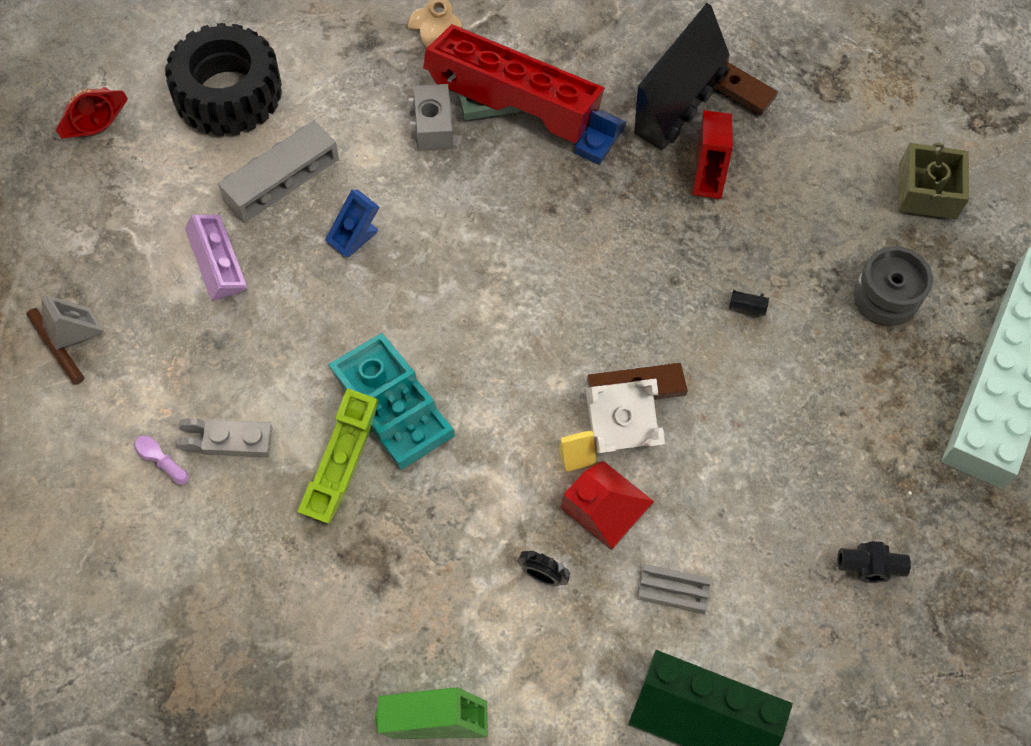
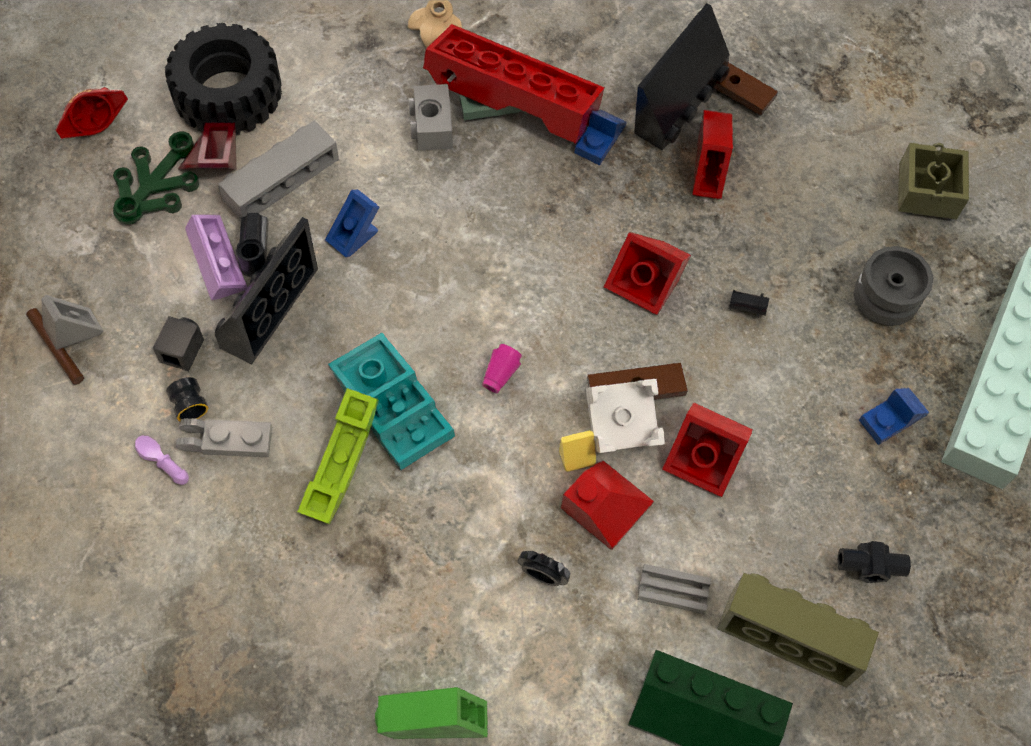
none -> dark green plant [113,131,199,224]
none -> black brick [153,316,204,372]
none -> black wheel [166,377,209,421]
none -> dark red slope [178,123,237,169]
none -> black slope [215,217,318,365]
none -> black piece [236,213,269,277]
none -> dark pink cone [482,344,522,393]
none -> red slope [604,232,691,315]
none -> red slope [662,403,753,497]
none -> olive brick [717,573,879,688]
none -> blue slope [859,388,929,445]

